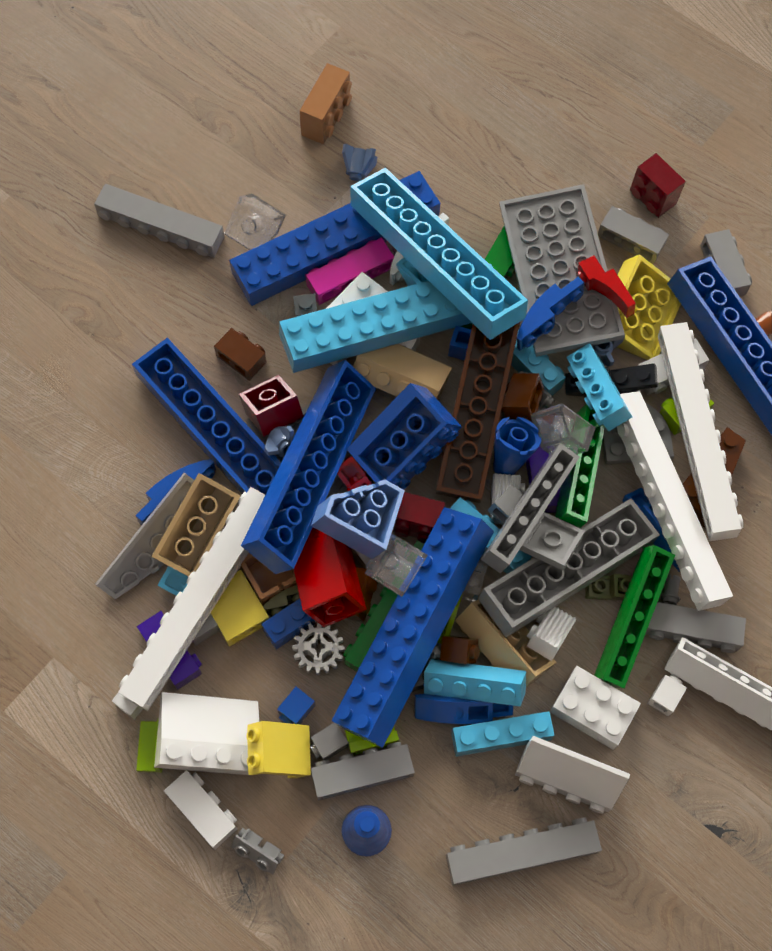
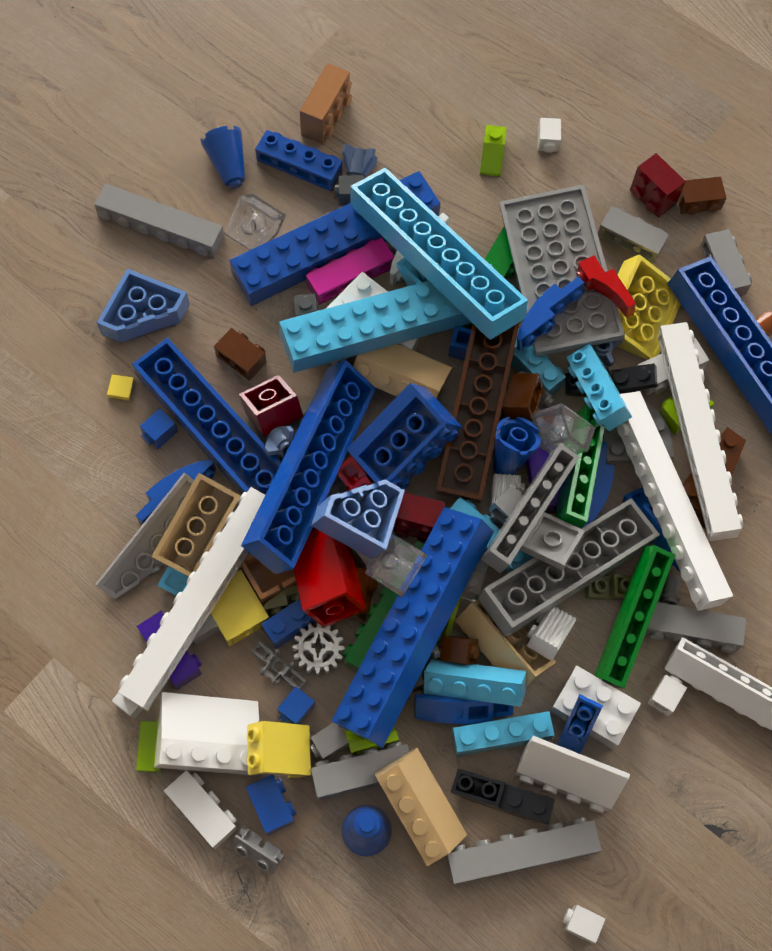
none -> medium blue brick [97,268,190,343]
none -> light yellow tile [107,374,135,401]
none -> blue brick [140,408,178,449]
none -> blue cone [200,126,245,189]
none -> blue brick [246,774,297,836]
none -> light grey piece [251,641,307,689]
none -> blue brick [255,130,343,192]
none -> dark grey brick [335,175,364,205]
none -> tan slope [374,747,467,867]
none -> black slope [451,769,555,825]
none -> lime slope [480,125,507,177]
none -> white brick [538,118,561,153]
none -> blue slope [557,694,603,754]
none -> white brick [562,905,605,944]
none -> blue slope [580,442,615,529]
none -> reddish brown brick [678,177,727,214]

